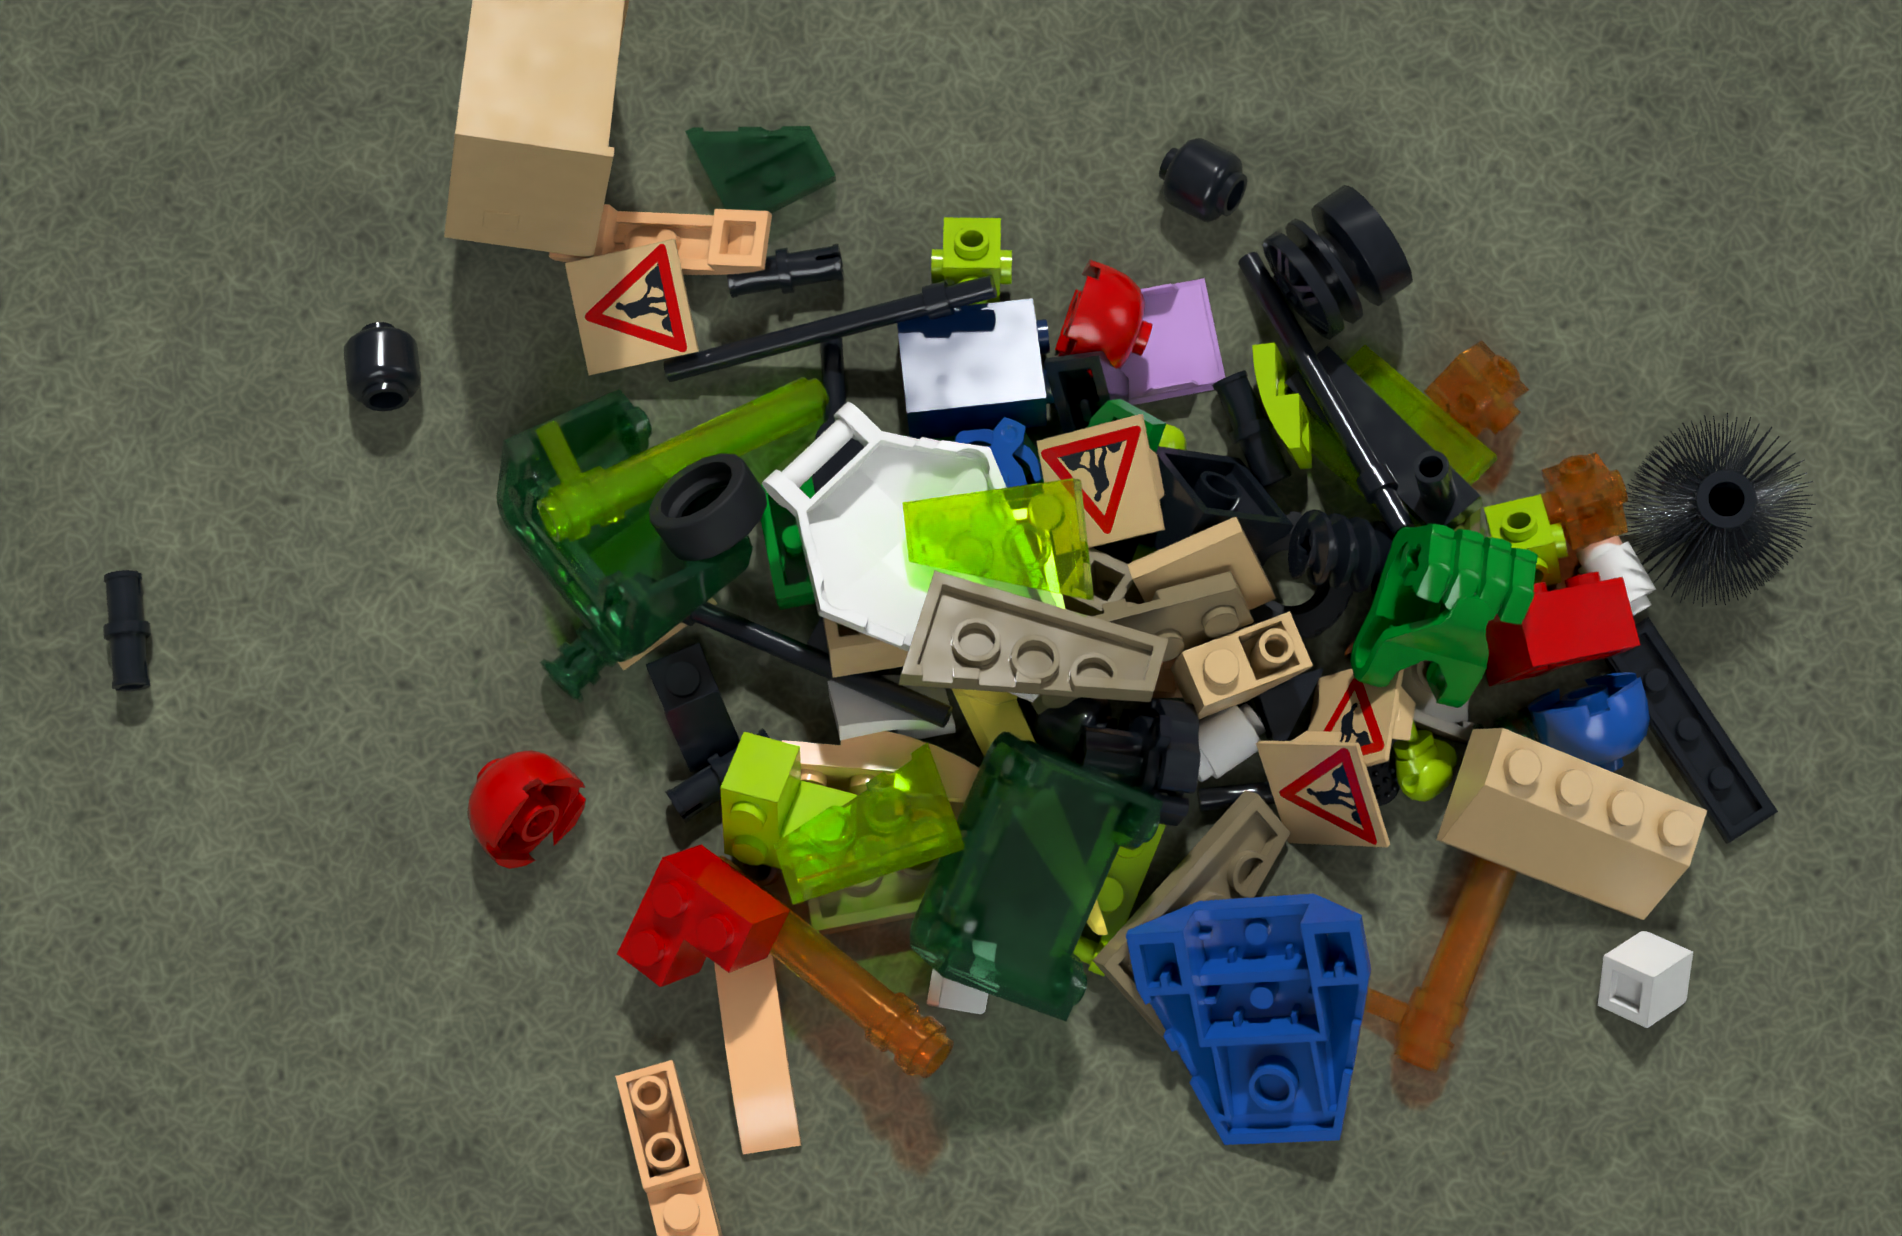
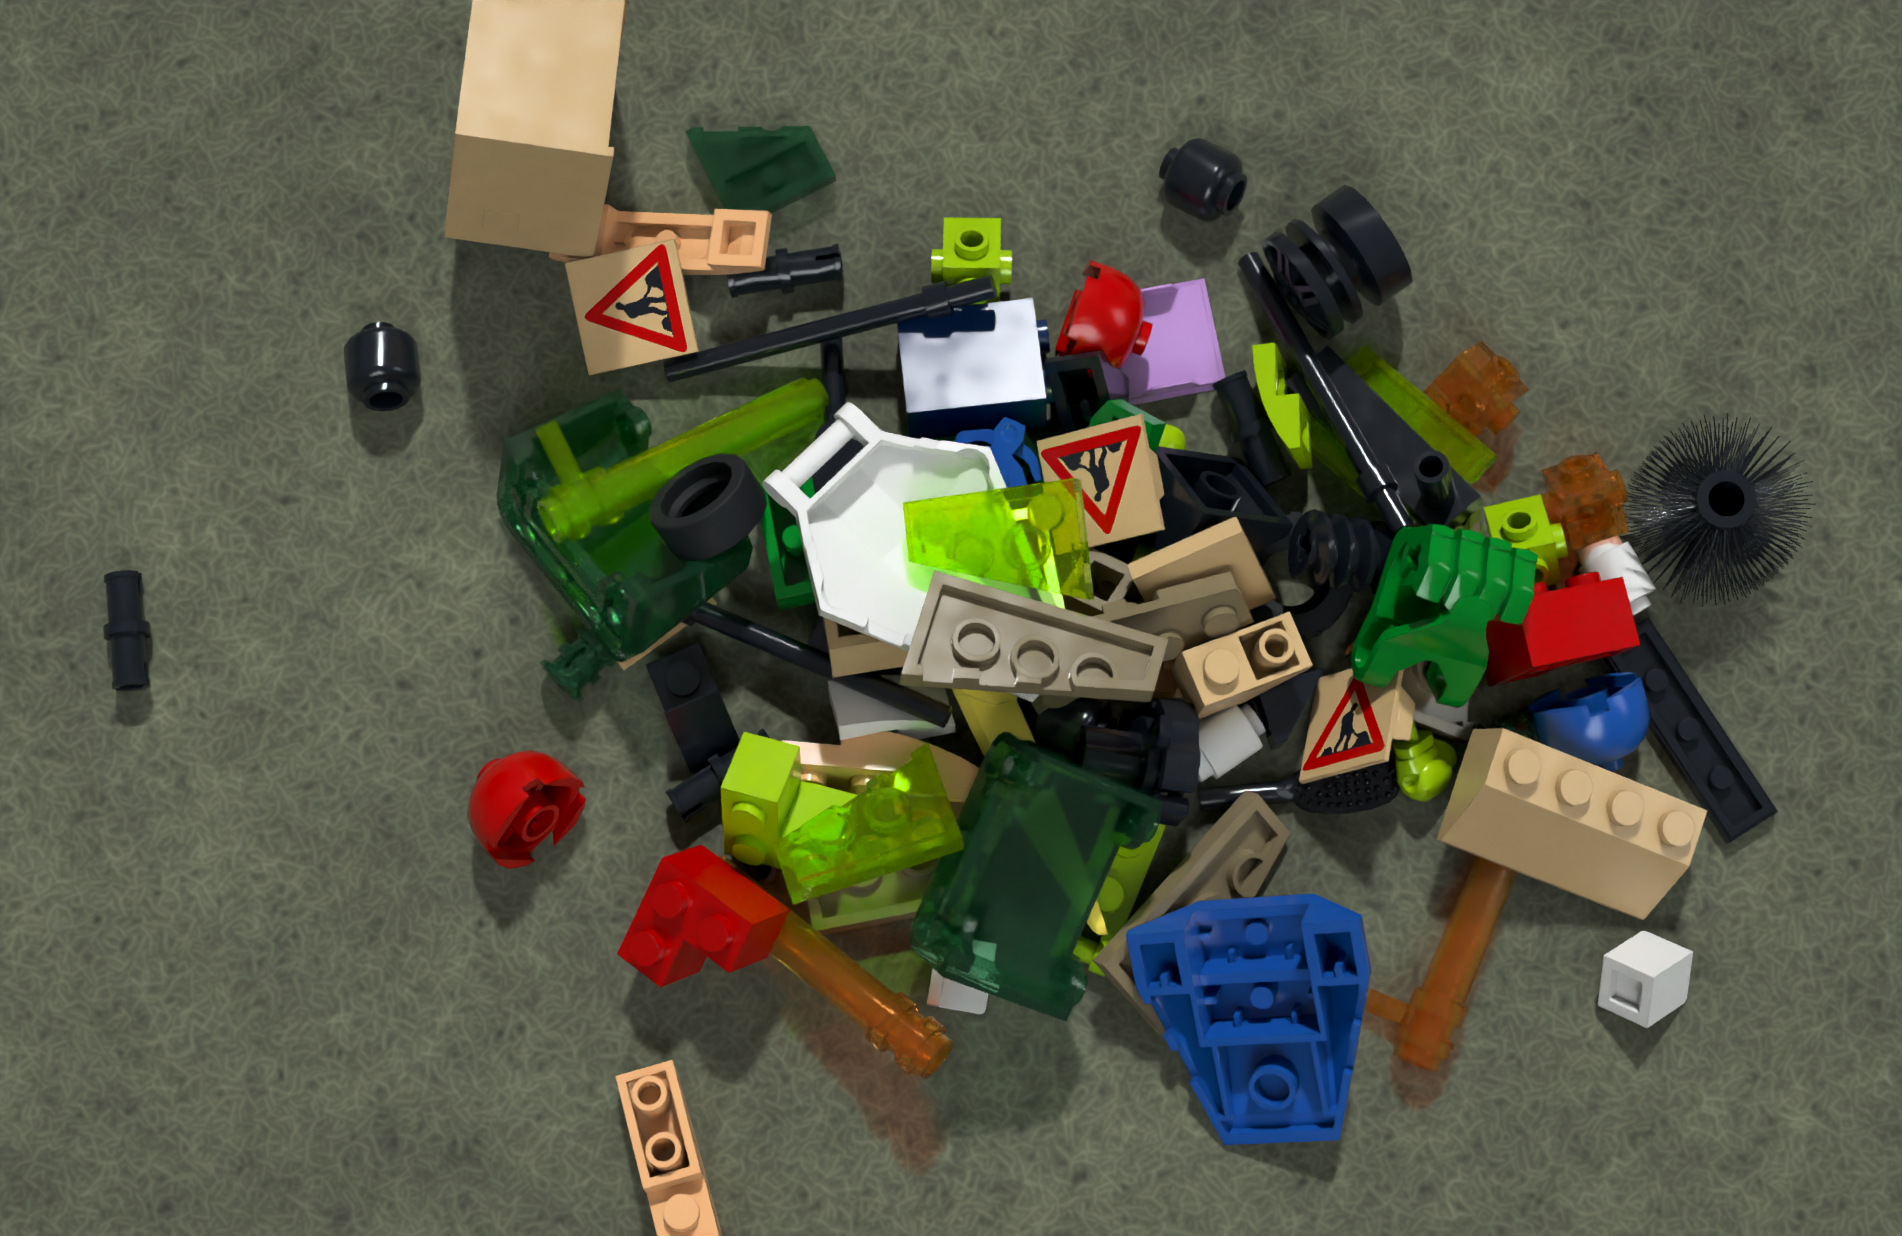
light nougat slope [714,947,801,1154] -> none
tan piece [1256,731,1390,847] -> none

